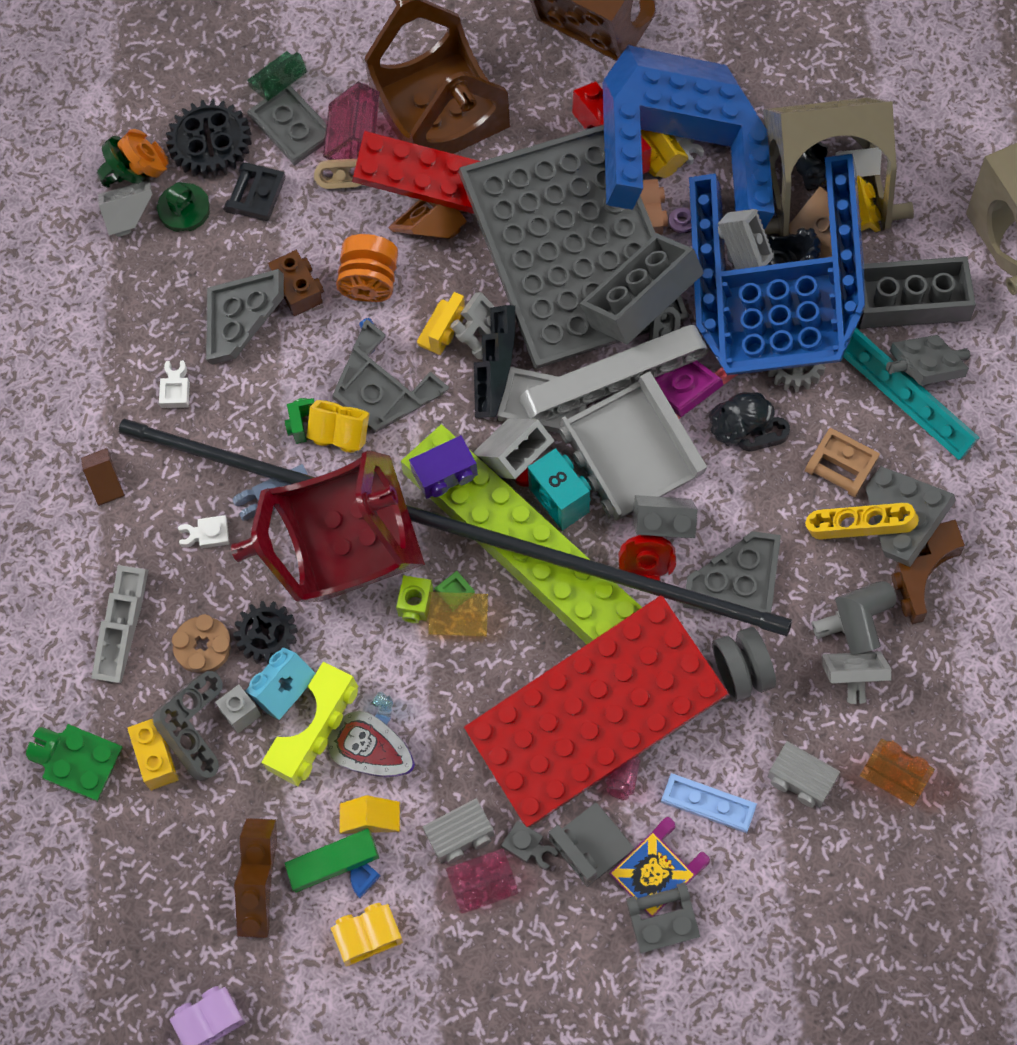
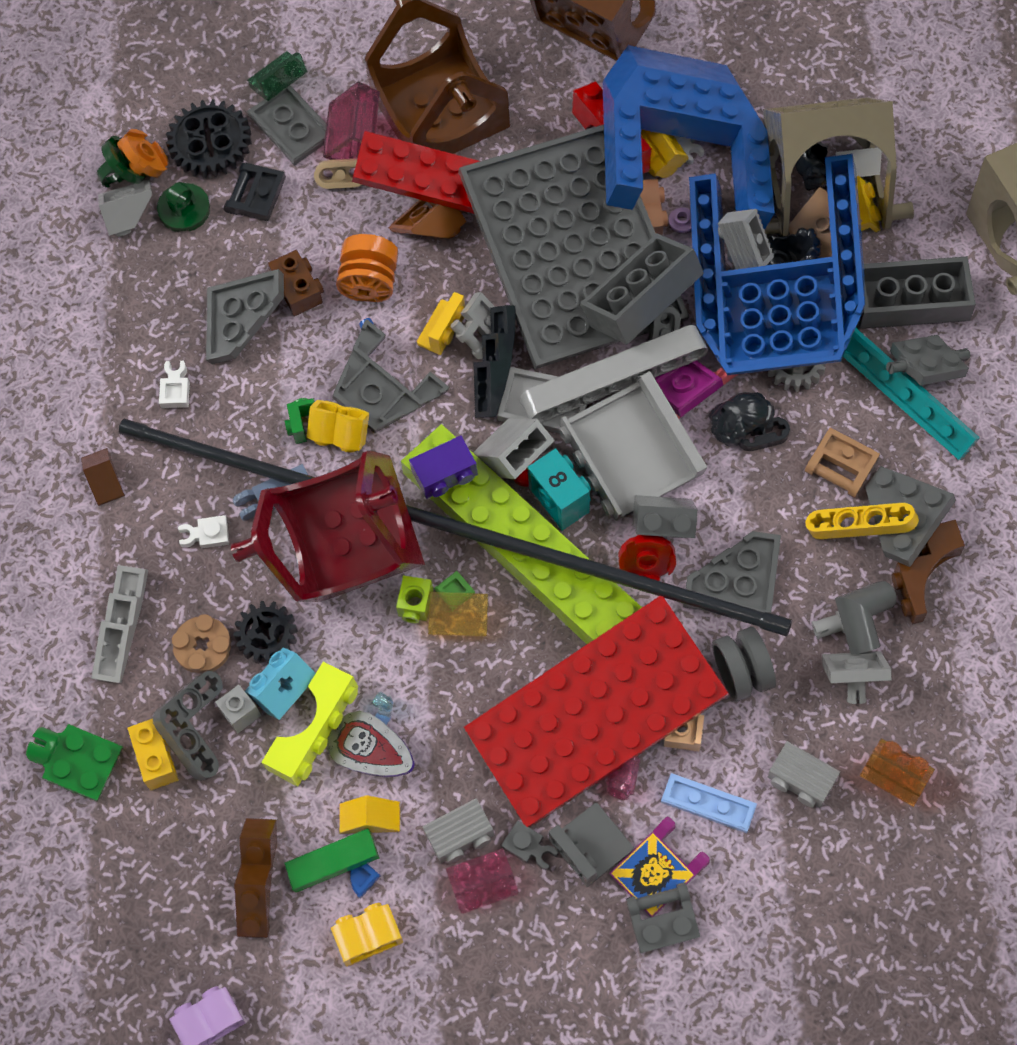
none -> light nougat brick [664,715,704,751]

